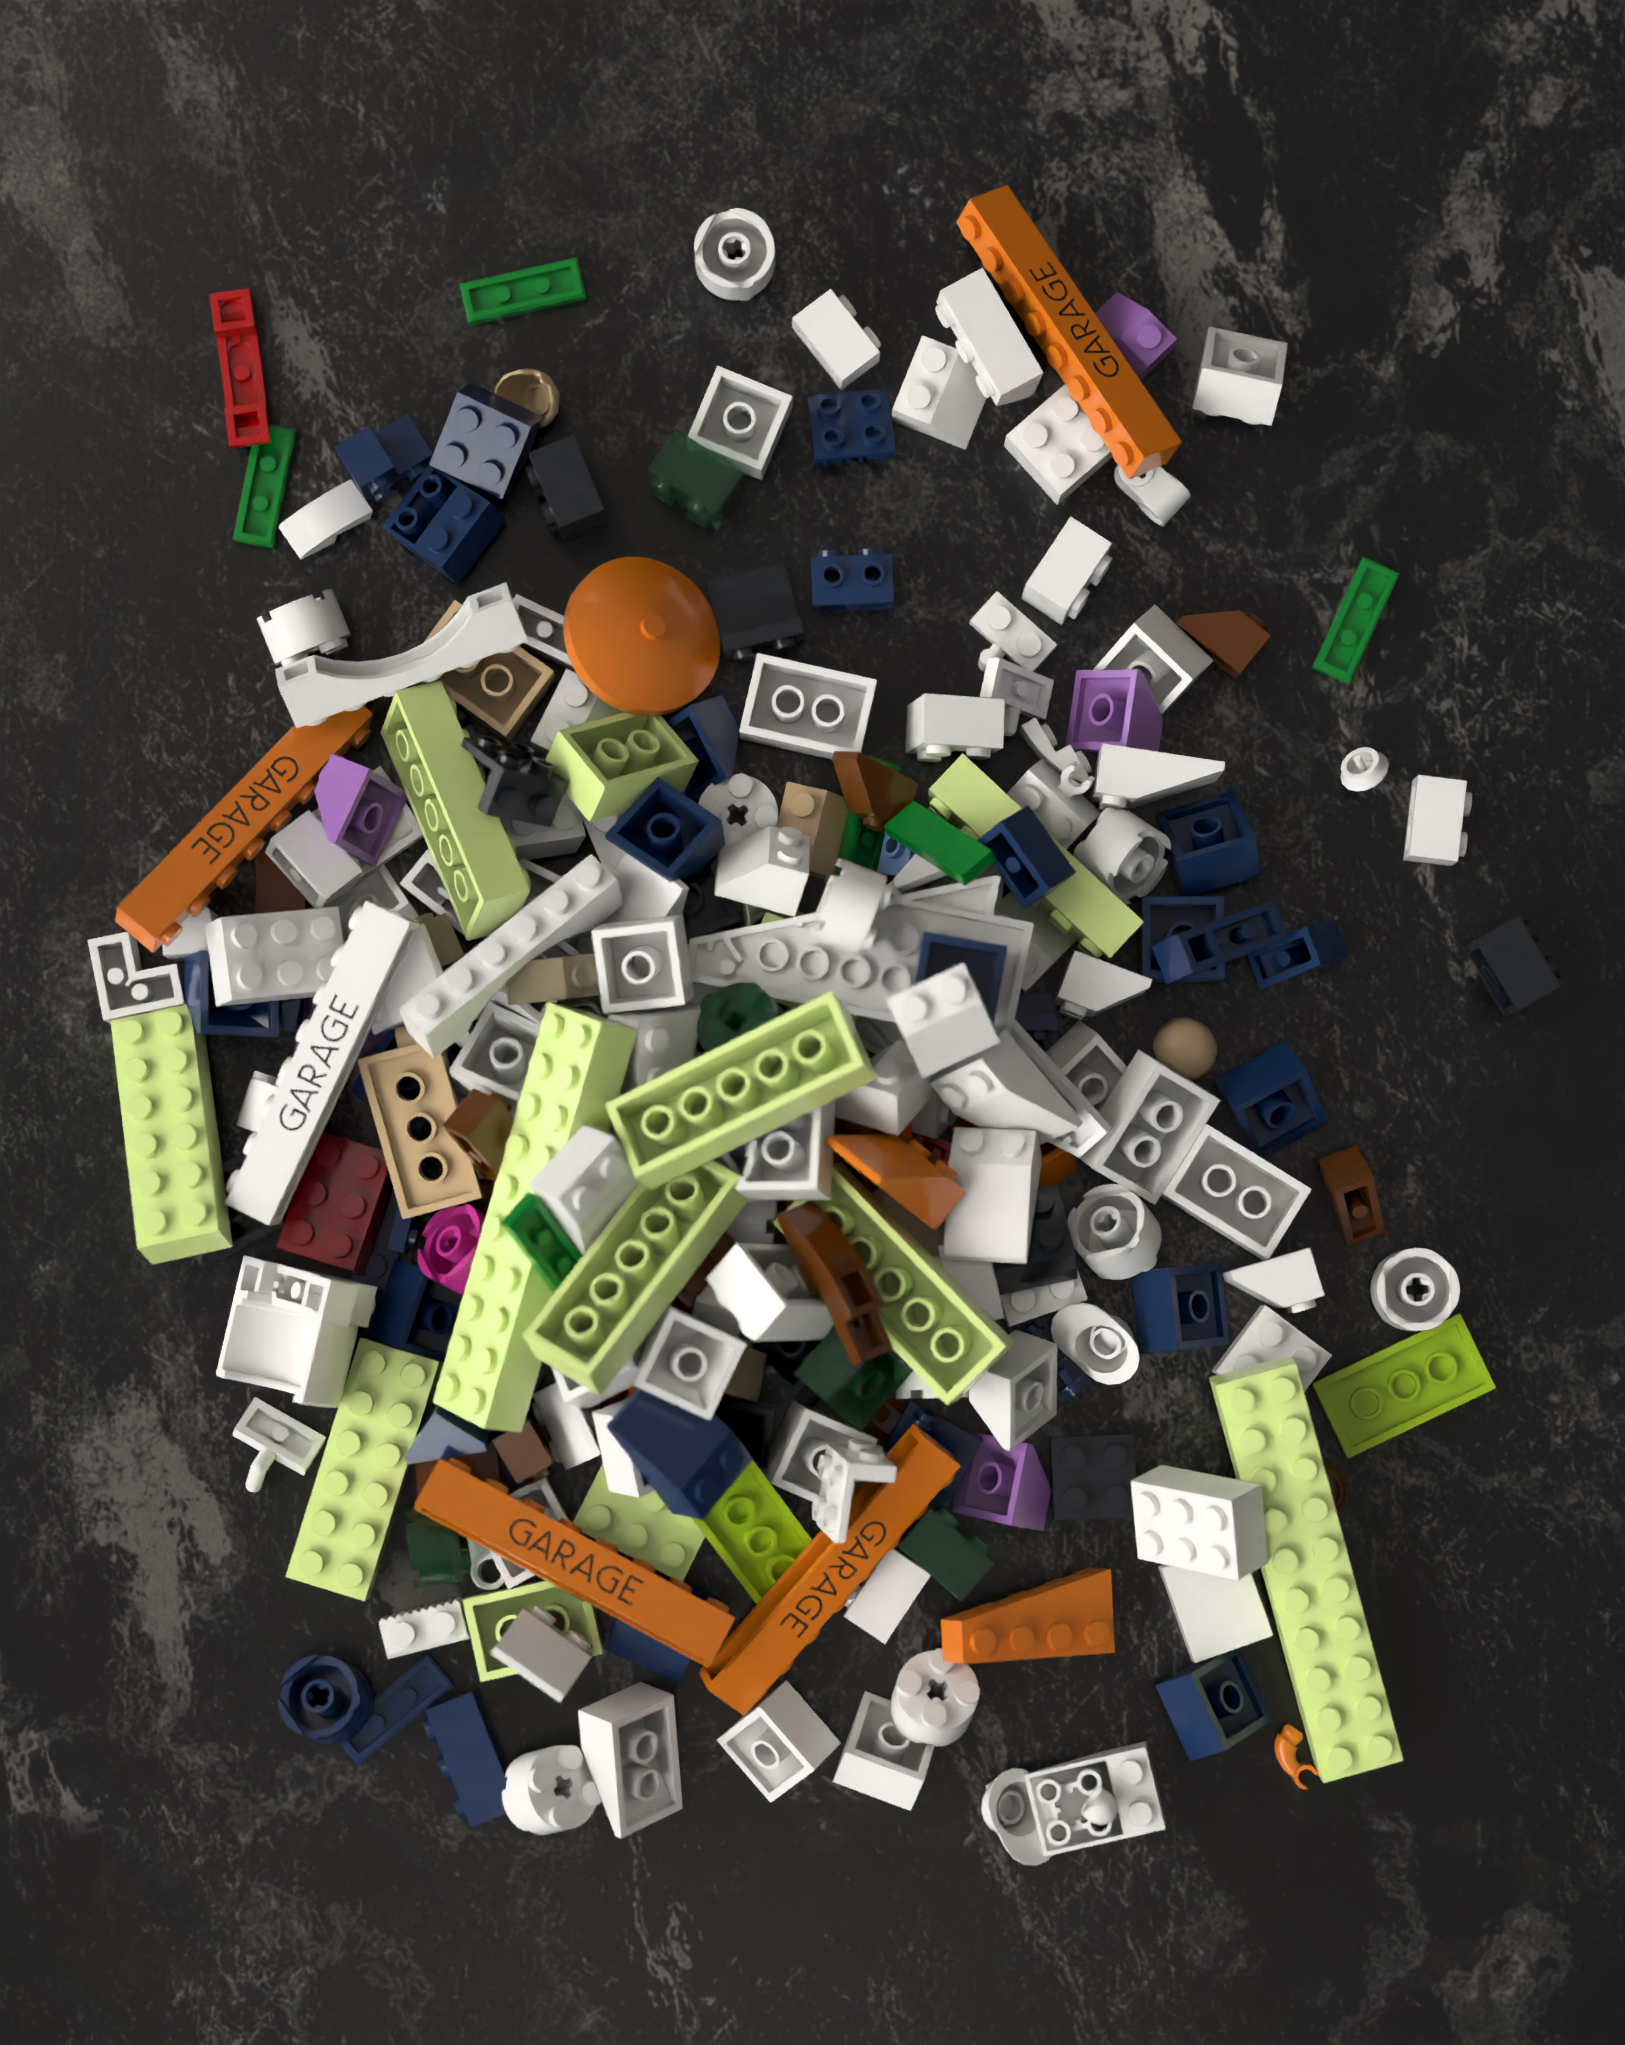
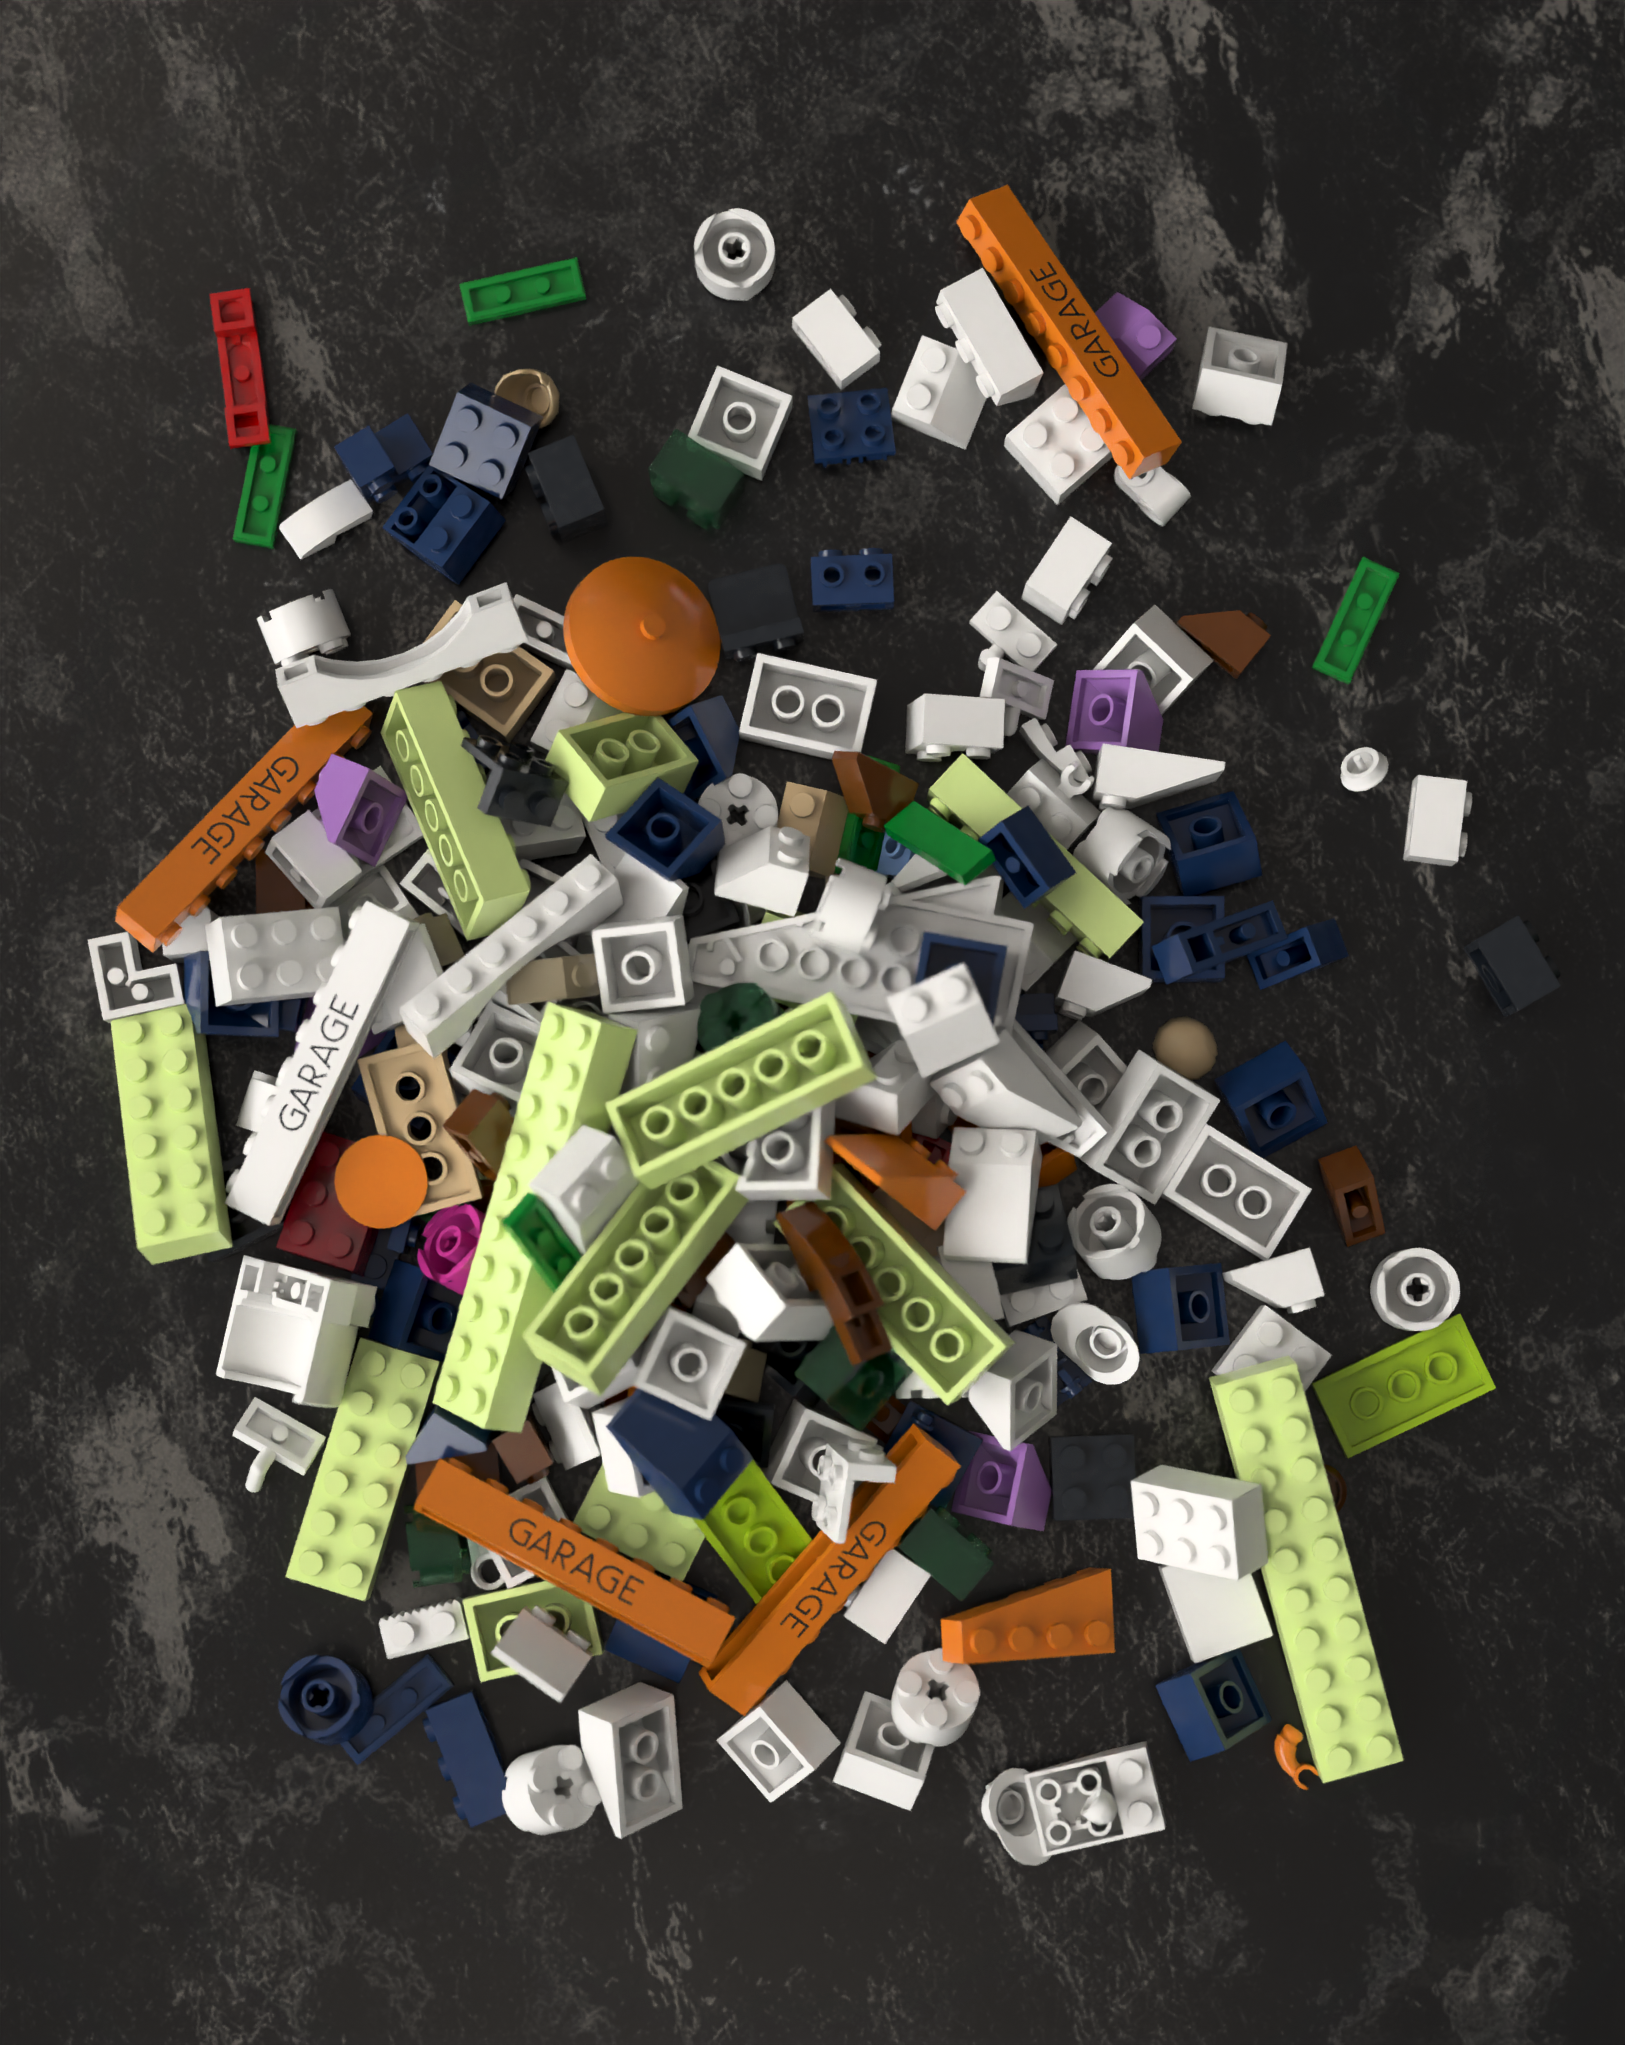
none -> orange sticker [335,1135,428,1228]

